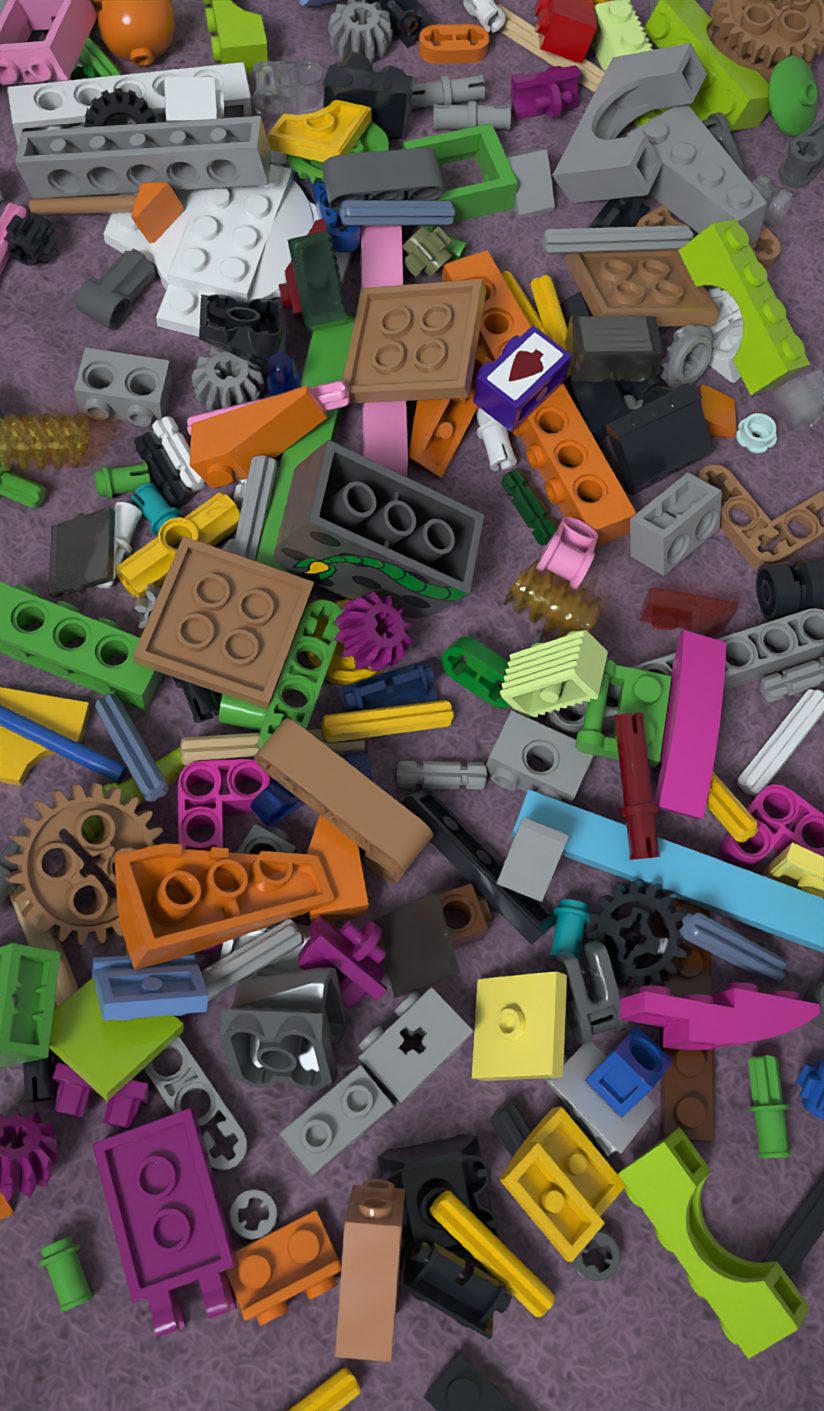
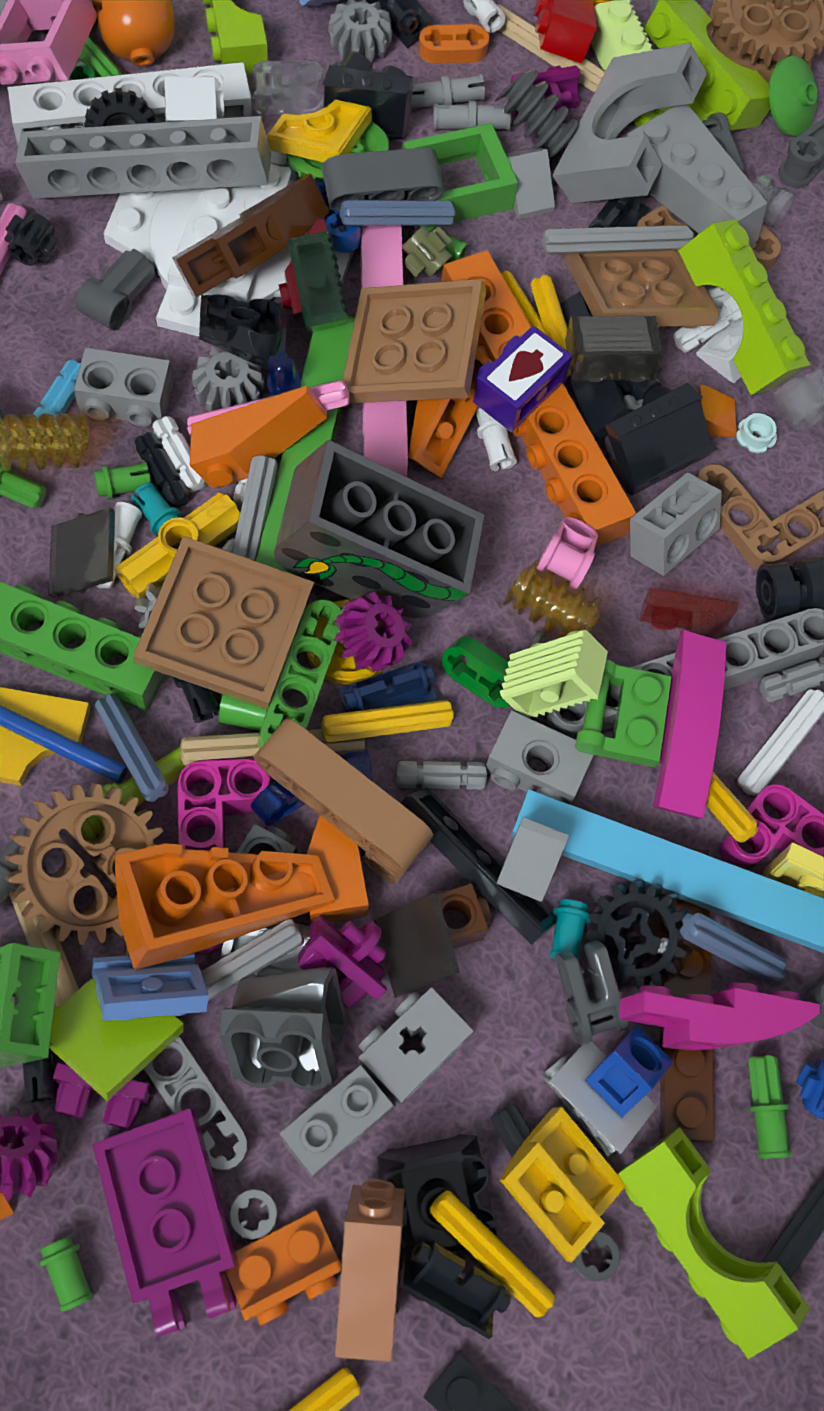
medium nougat bar [29,195,137,215] -> none
orange slope [131,182,183,243] -> none
light yellow plate [472,971,567,1081] -> none
dark green axle [501,468,558,546] -> none
dark red pin [613,712,661,860] -> none
light grey gear [661,324,713,389] -> none
none -> medium azure axle [30,359,81,436]
none -> reddish brown slope [172,173,329,298]
none -> dark grey piece [495,69,578,160]

